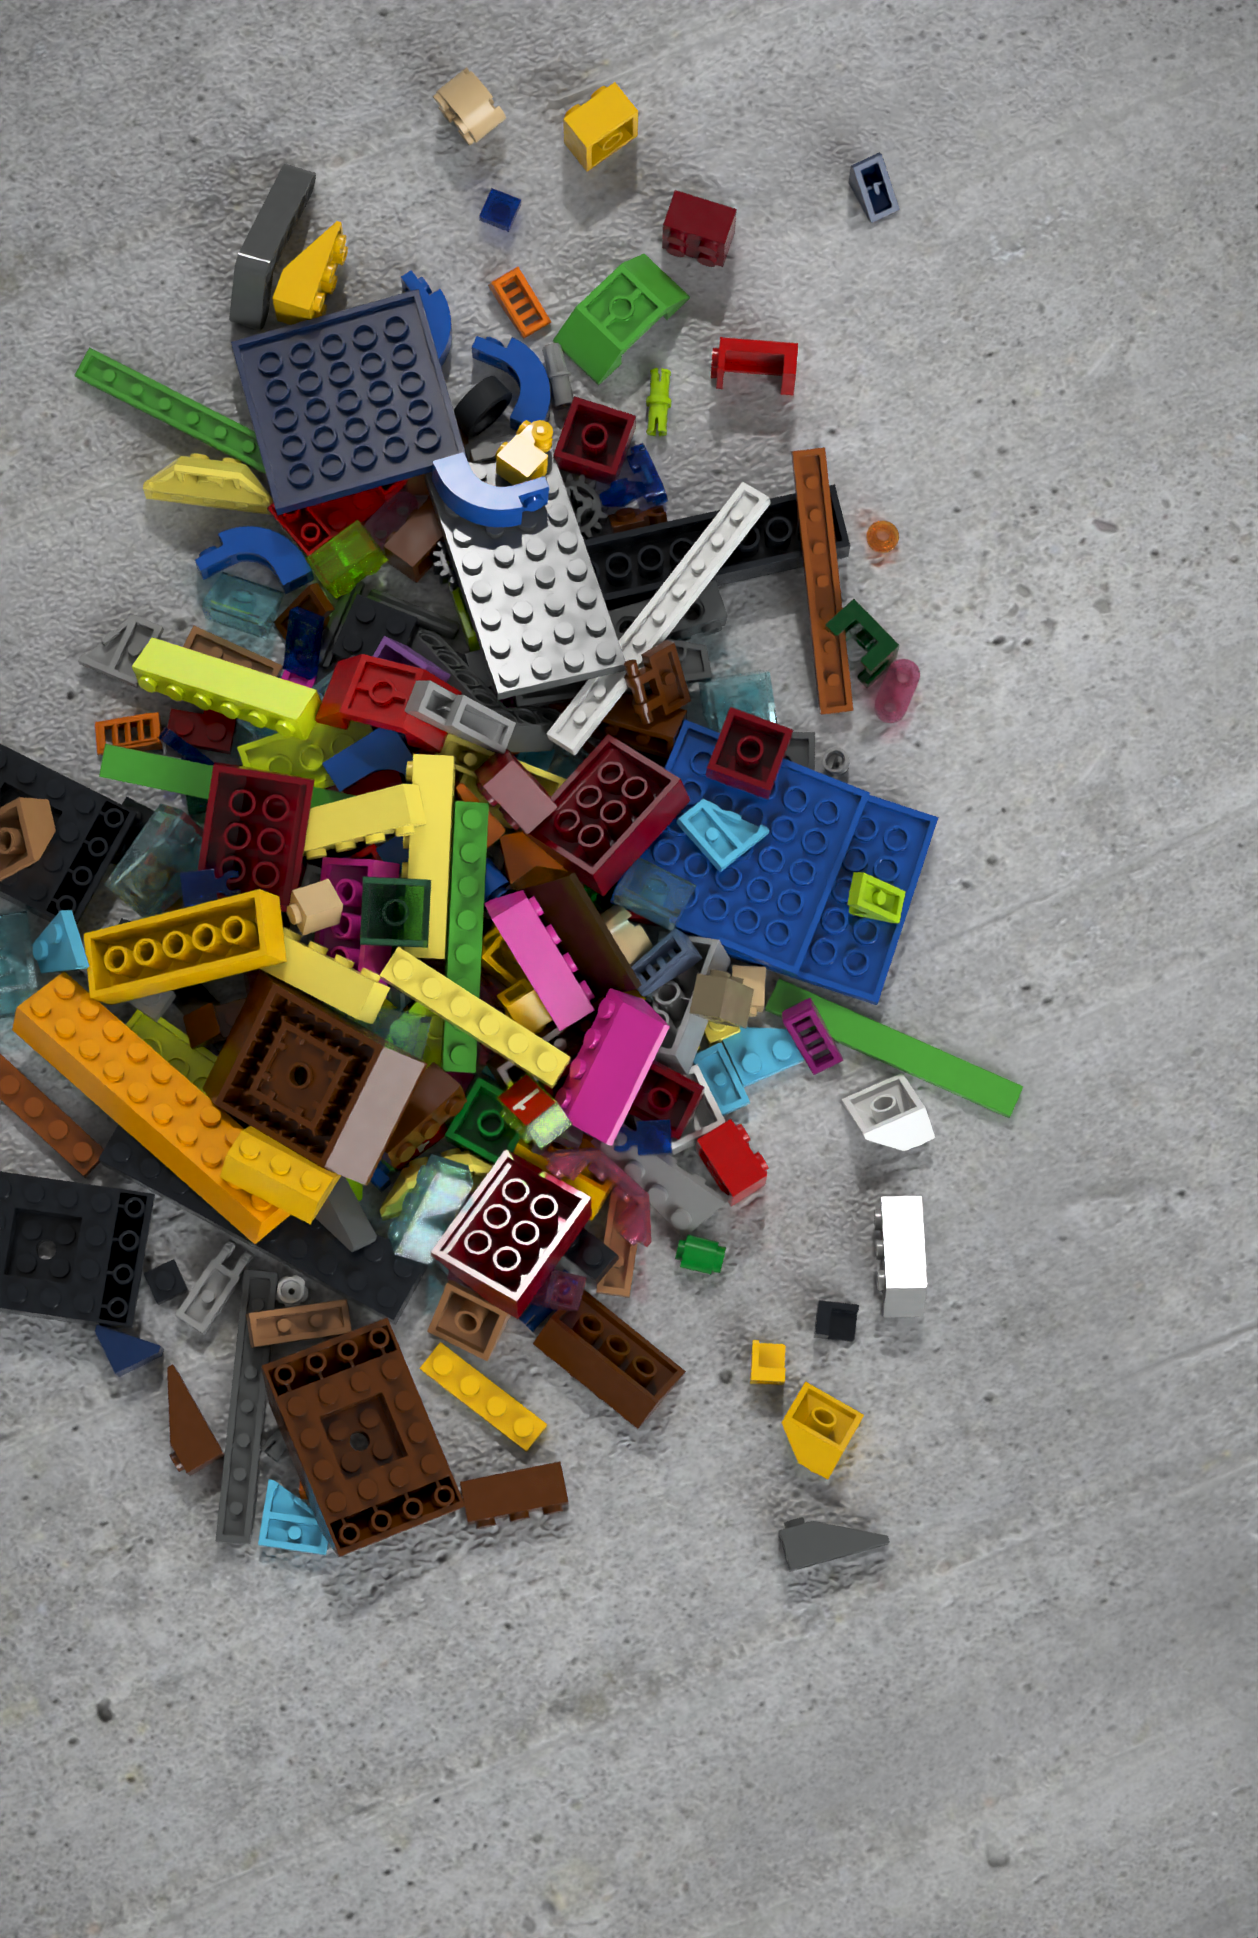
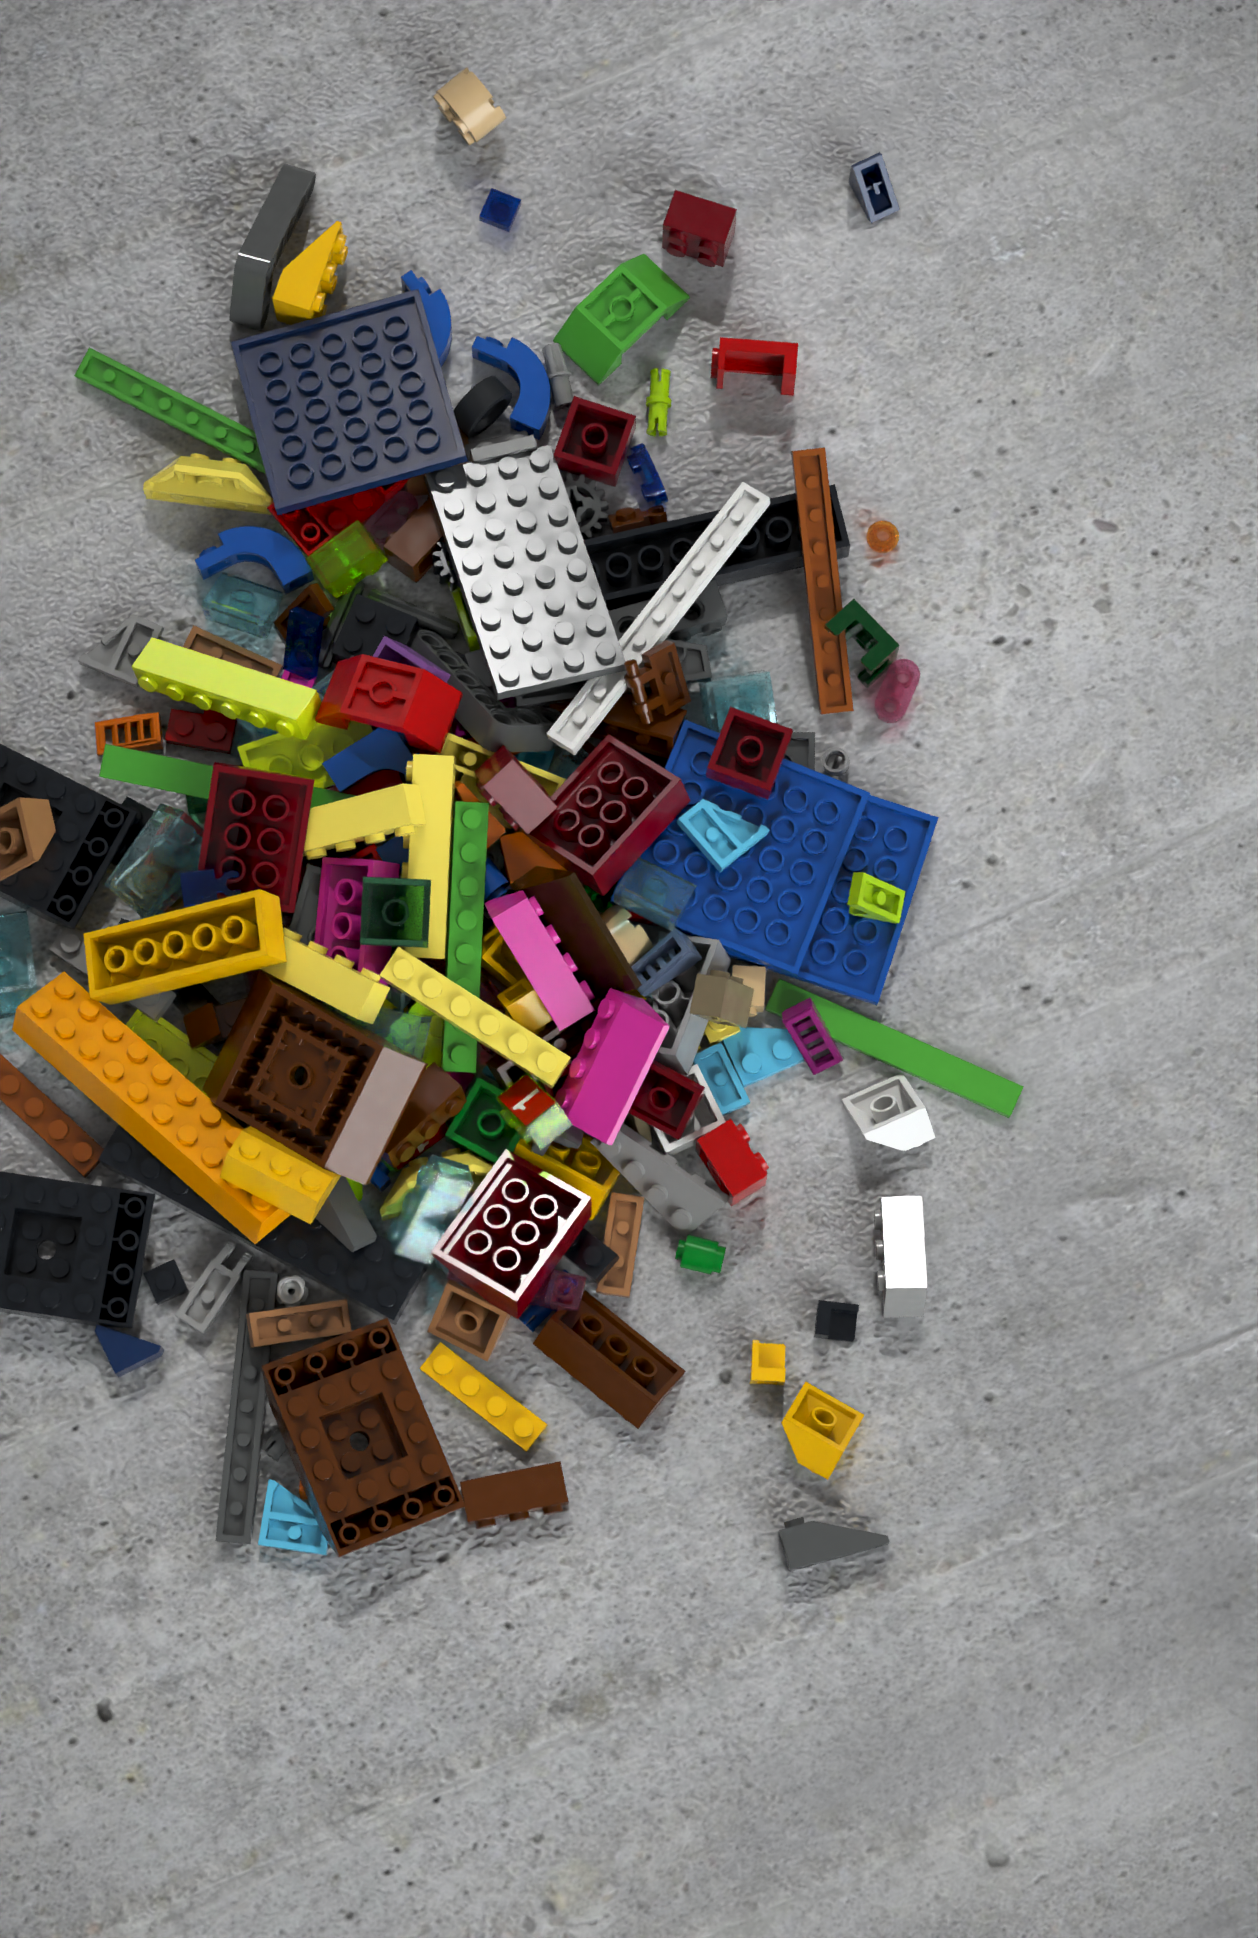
medium azure wing [32,910,89,973] -> none
clear blue plate [157,727,214,766] -> none
reddish brown slope [167,1364,225,1476] -> none
tan brick [287,879,343,936] -> none
light grey slope [404,681,516,754] -> none
arch [432,452,549,527] -> none
orange slope [488,267,551,339] -> none
yellow brick [495,420,553,485] -> none
clear pink slope [541,1147,652,1247] -> none
yellow brick [563,82,638,172] -> none
clear blue plate [599,478,647,507] -> none
clear blue plate [614,1119,673,1156] -> none

